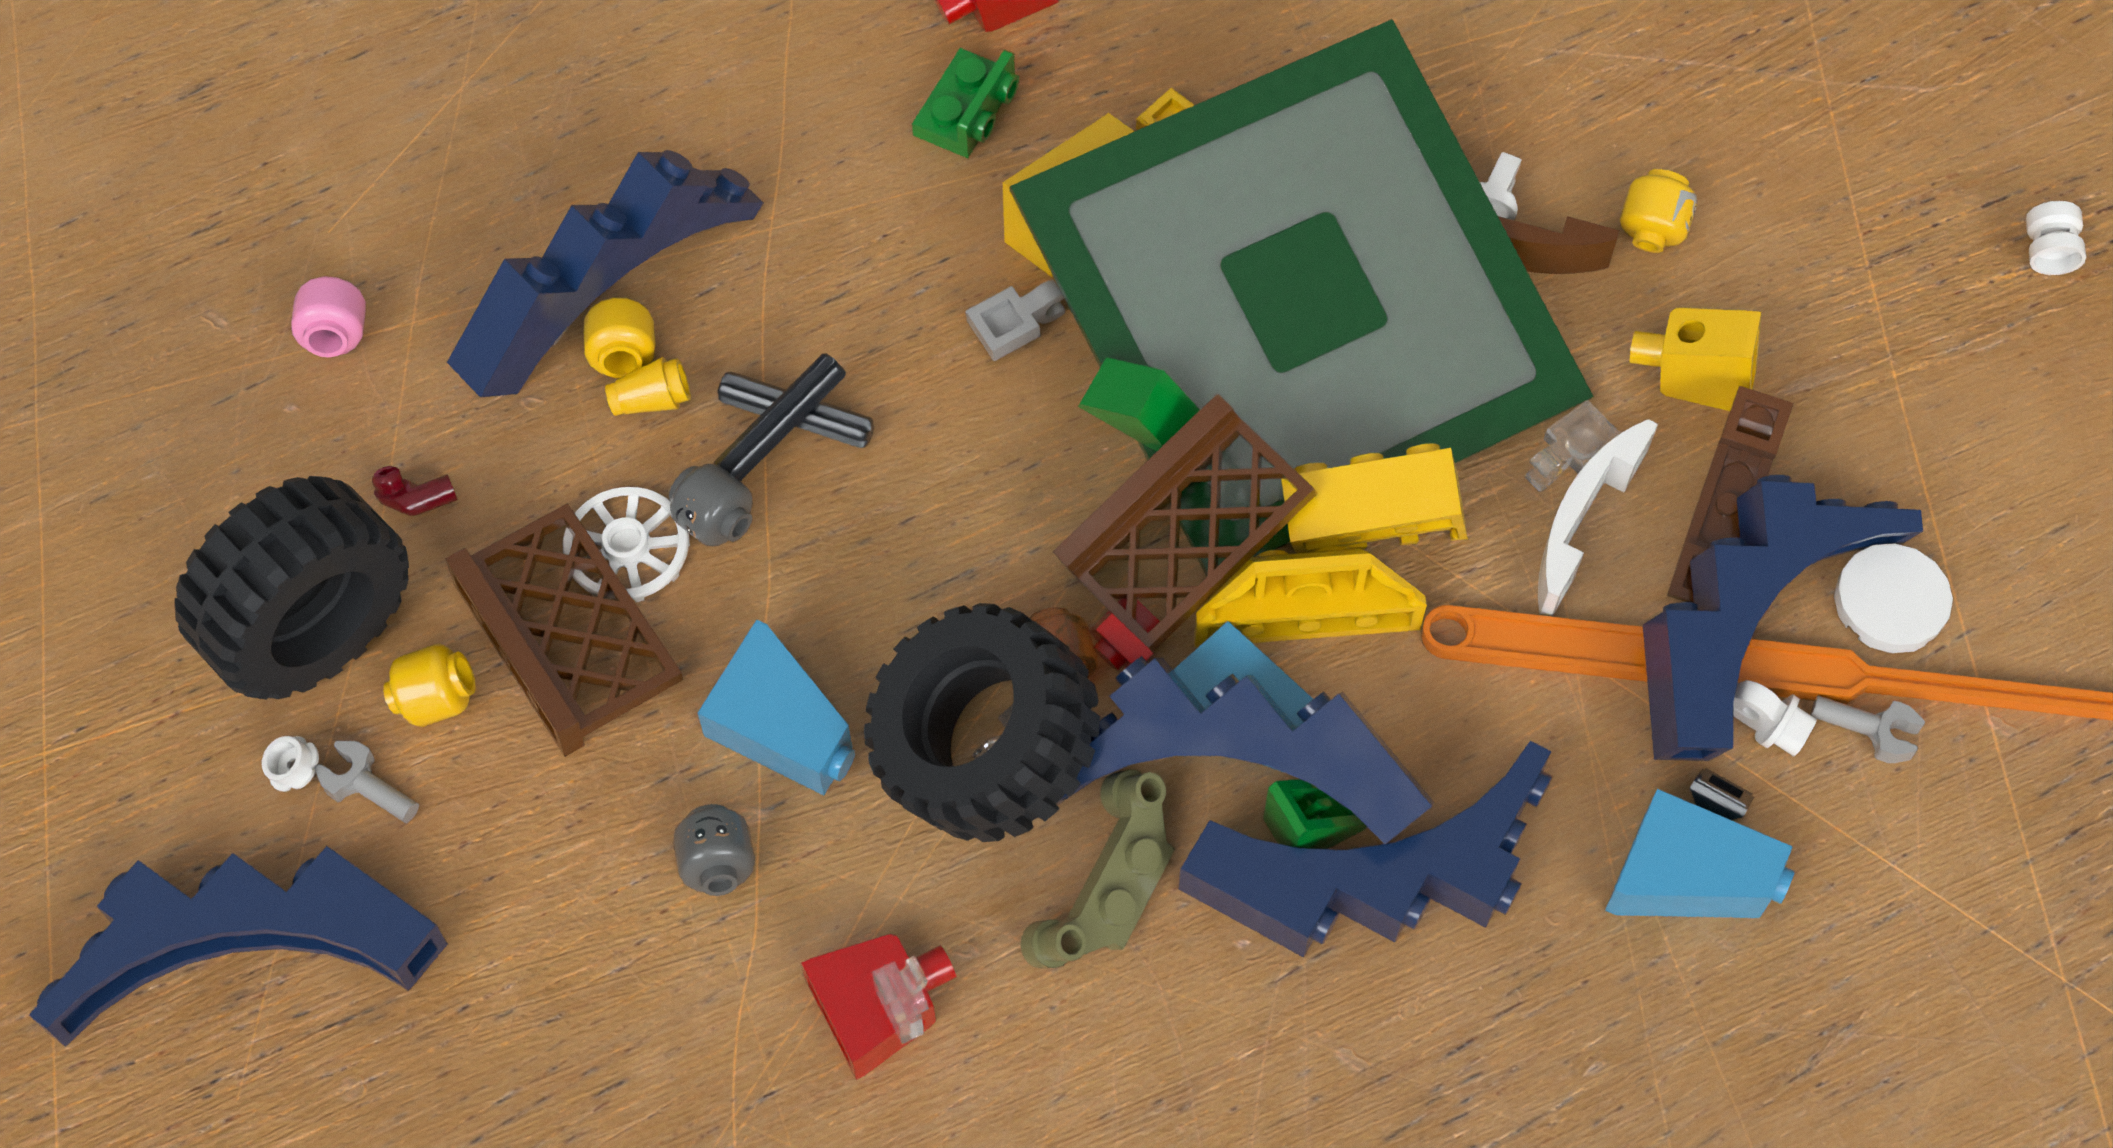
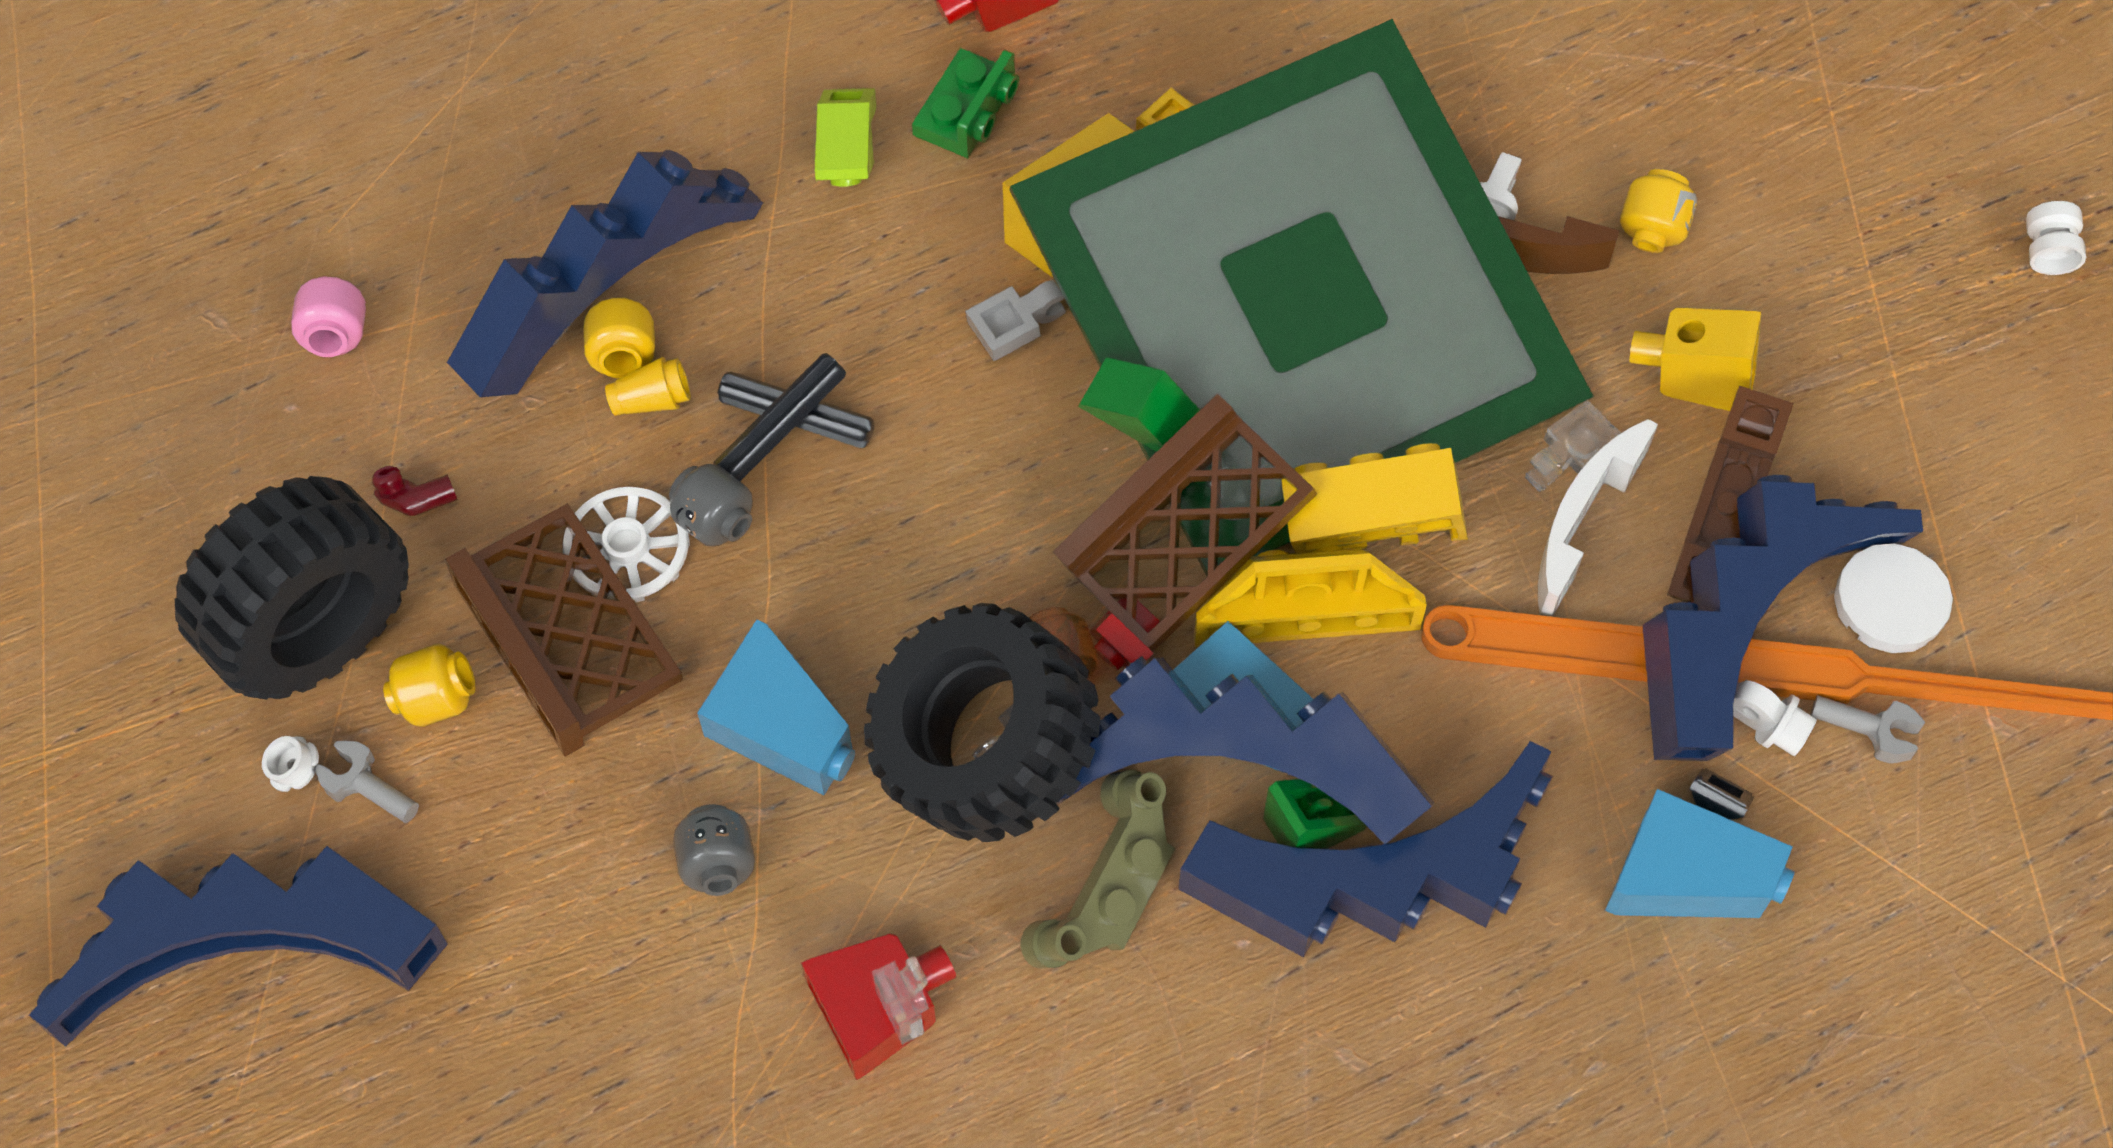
none -> lime slope [815,88,877,187]

